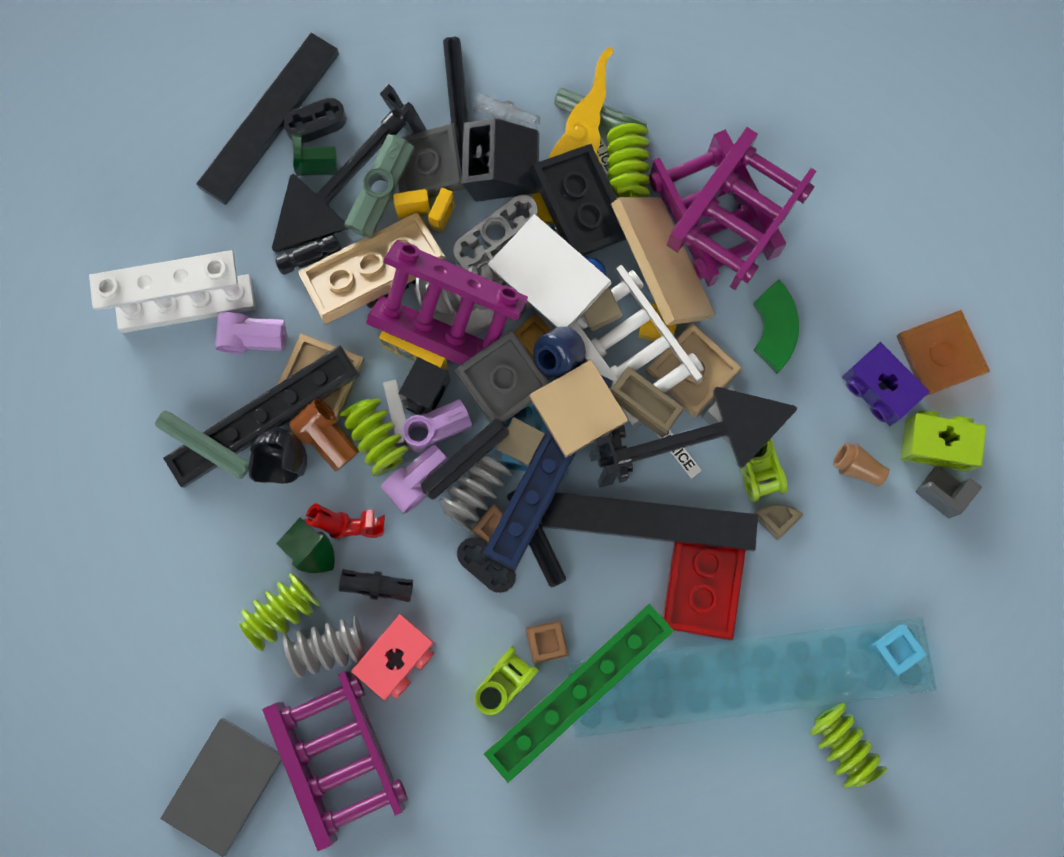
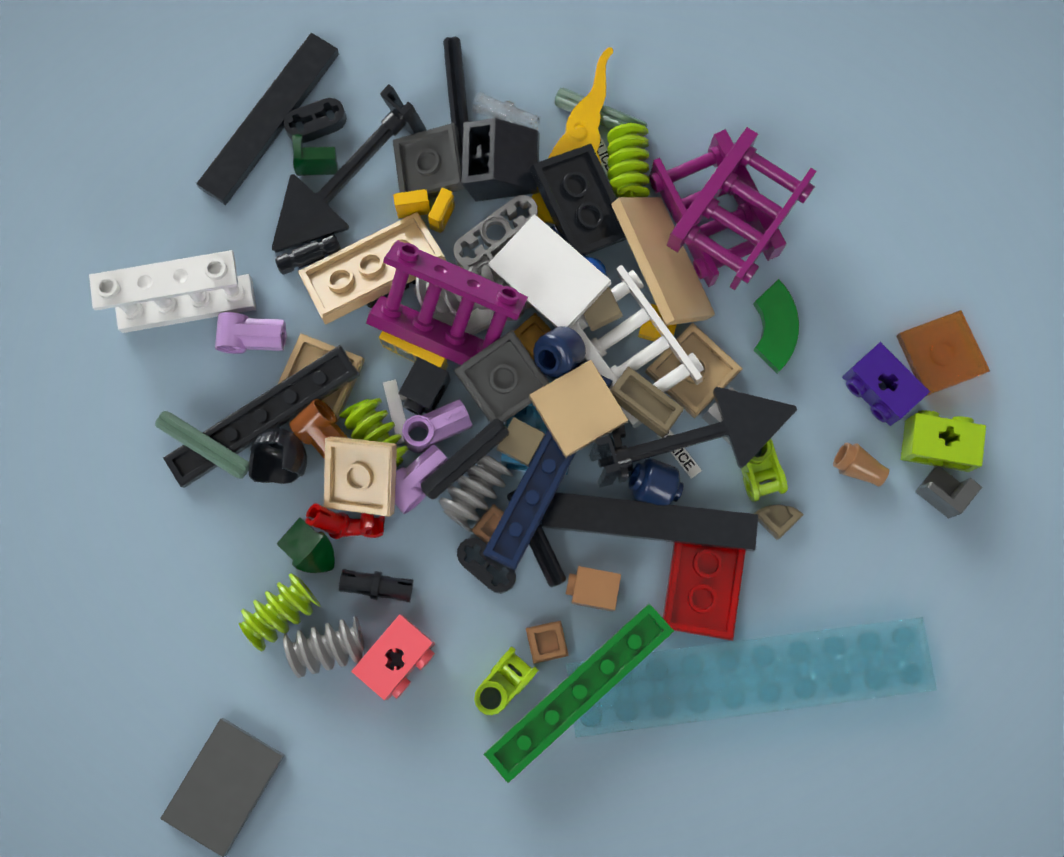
magenta fence [262,672,408,852] -> none
sand green piece [344,134,415,239] -> none
lime piece [809,703,887,788] -> none
medium azure plate [871,624,927,676] -> none
none -> tan tile [324,436,397,517]
none -> medium nougat brick [566,566,621,612]
none -> dark blue head [628,458,684,505]

